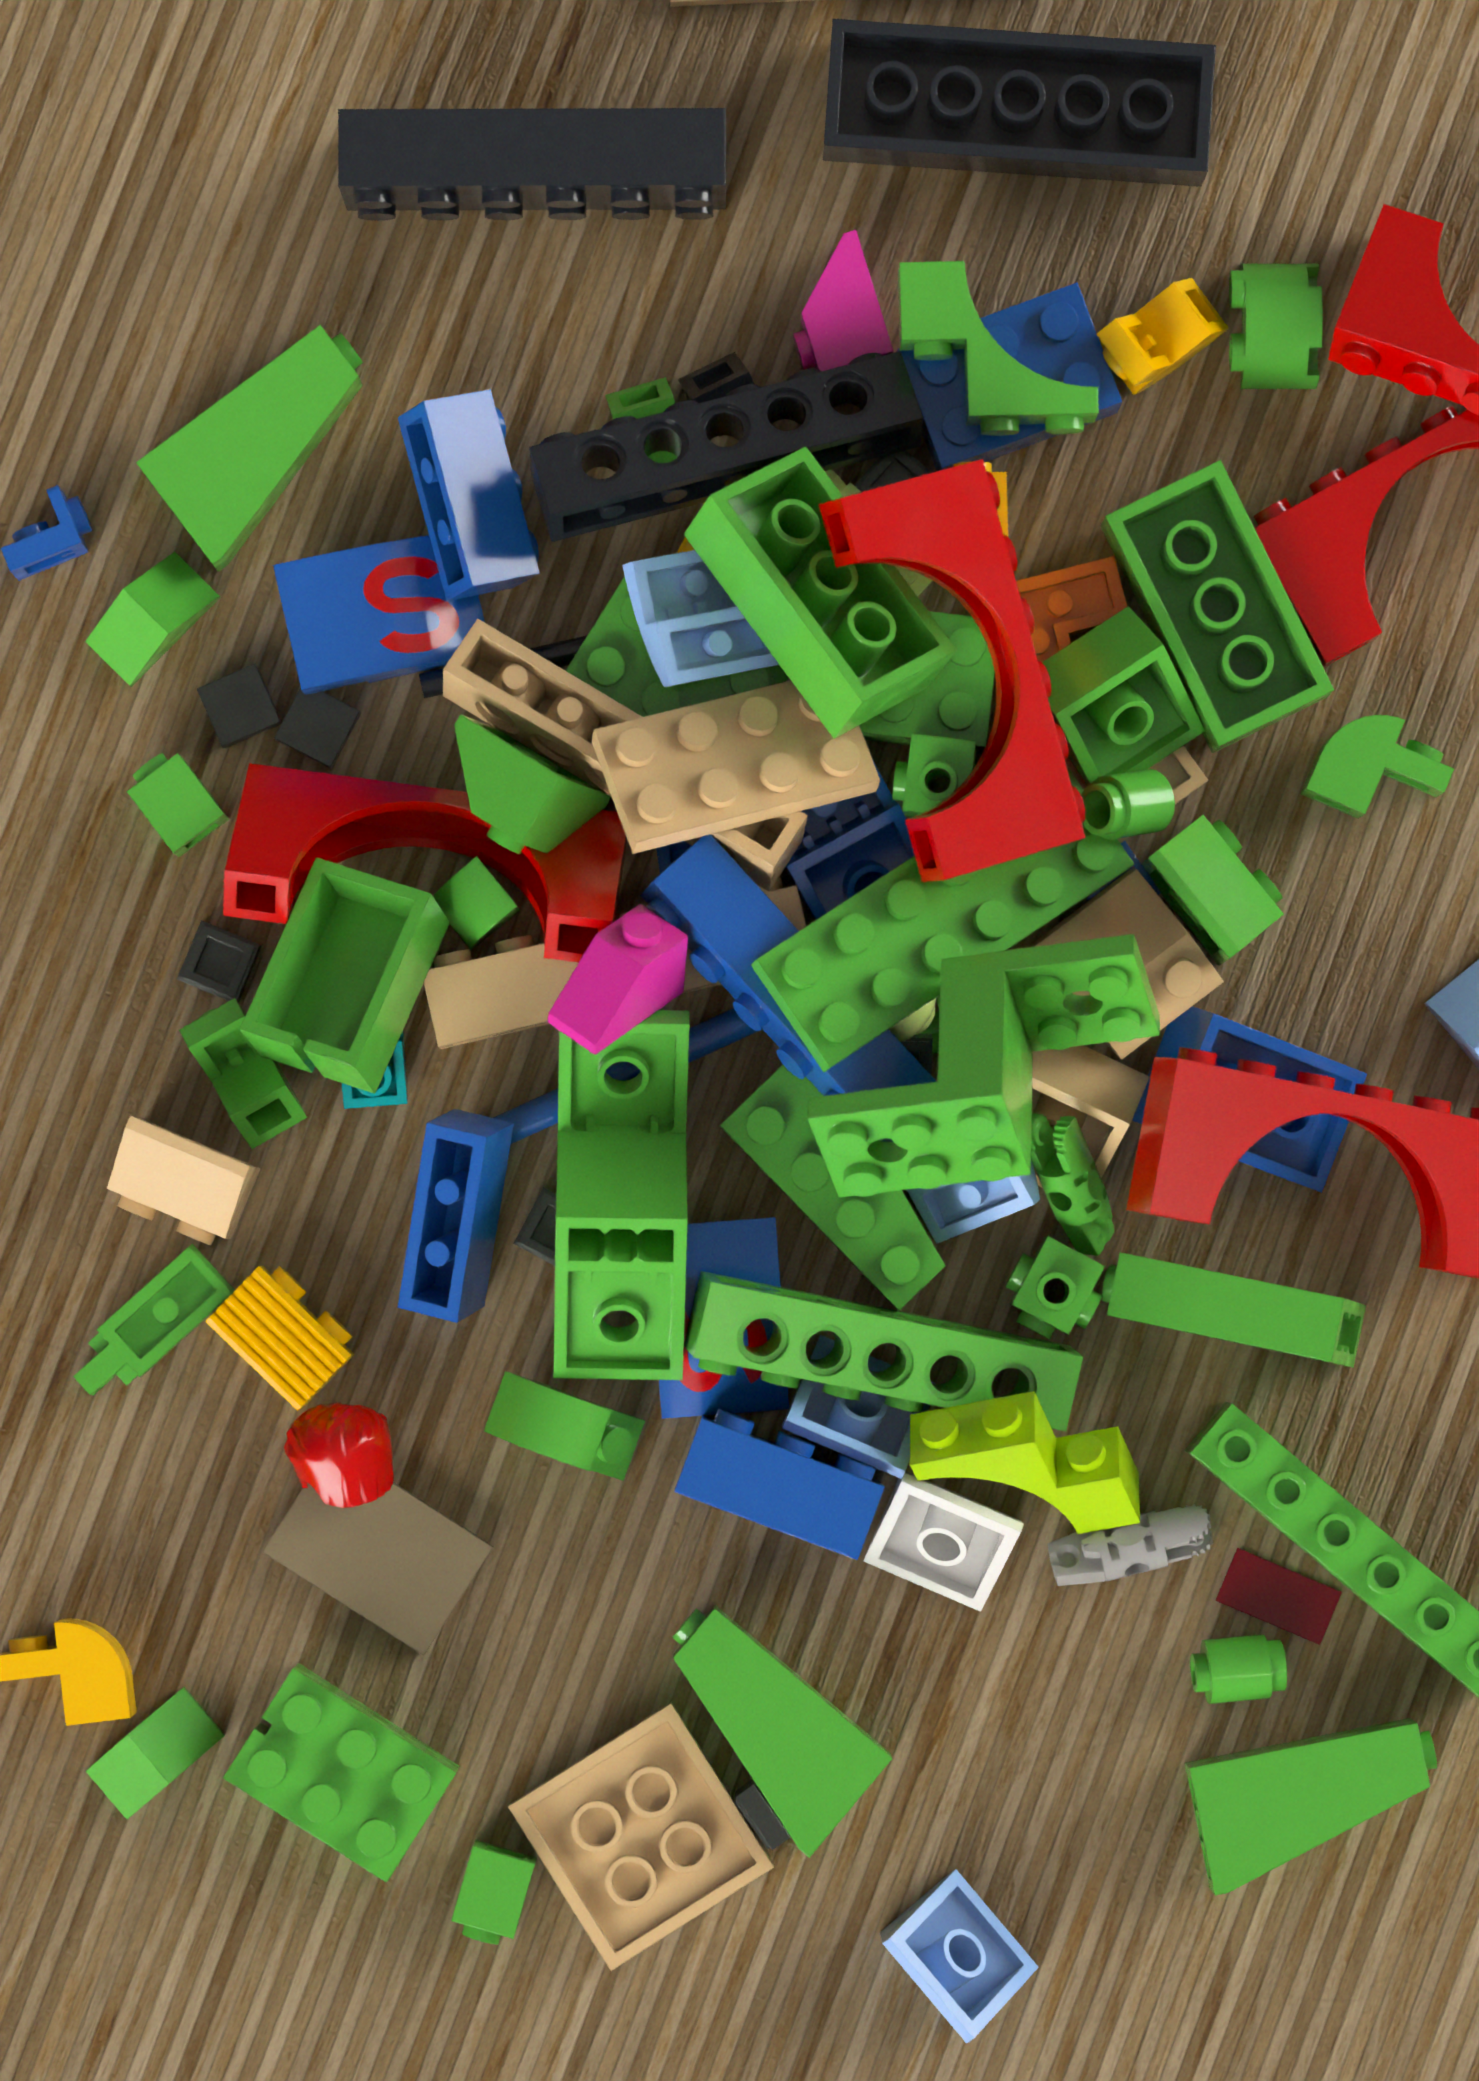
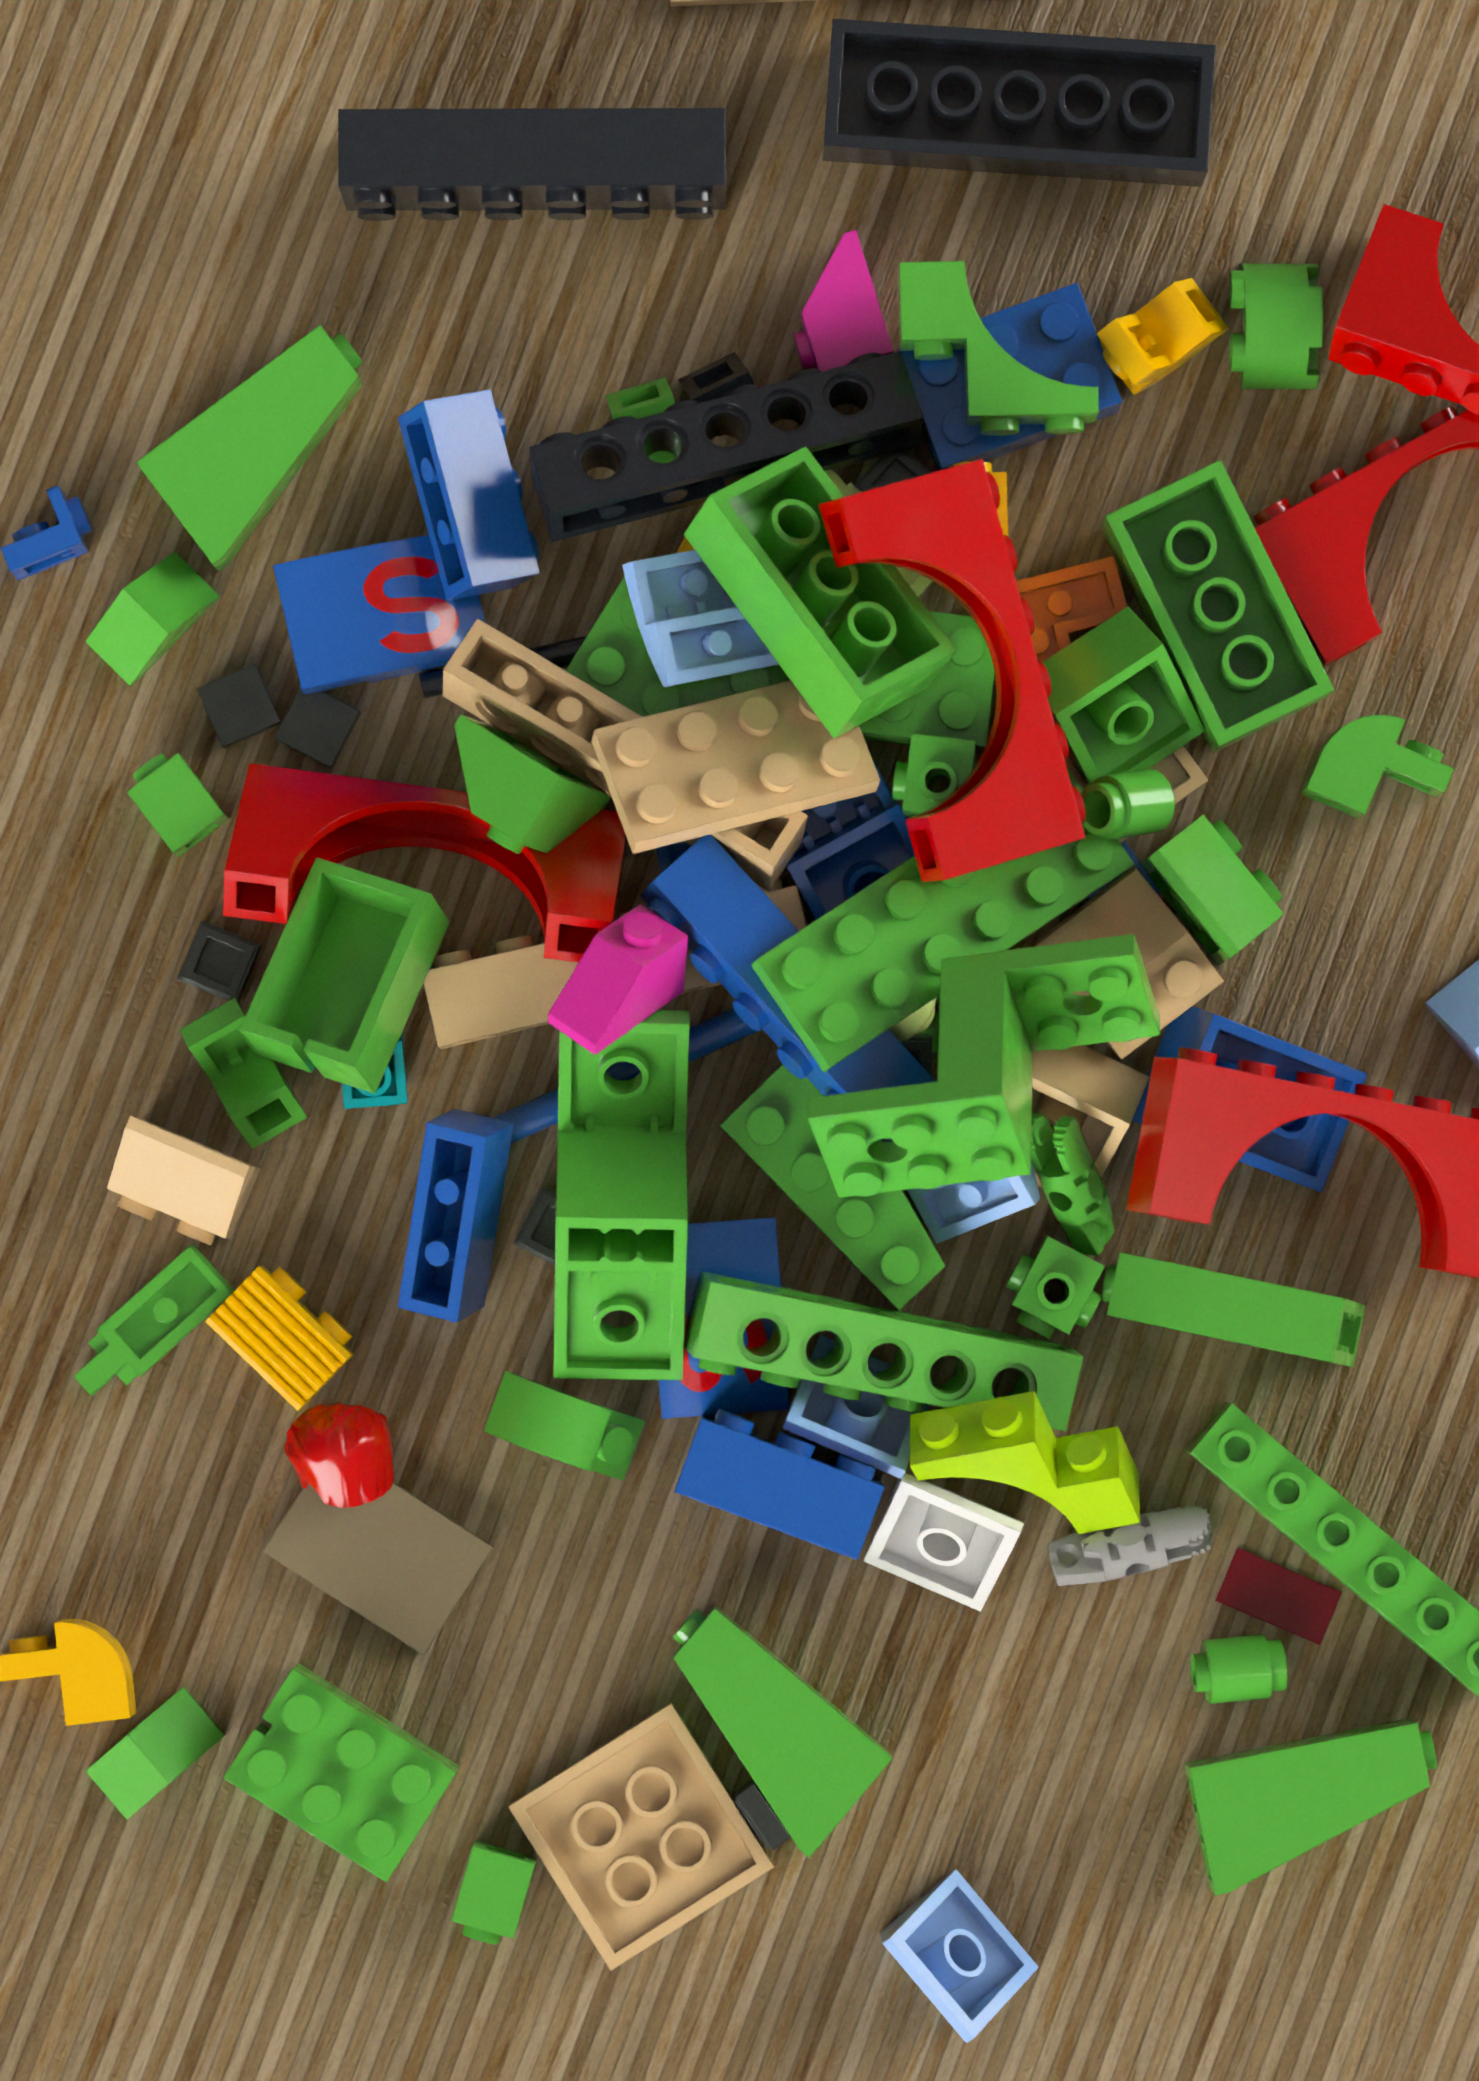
bright green brick [433,856,520,951] -> none

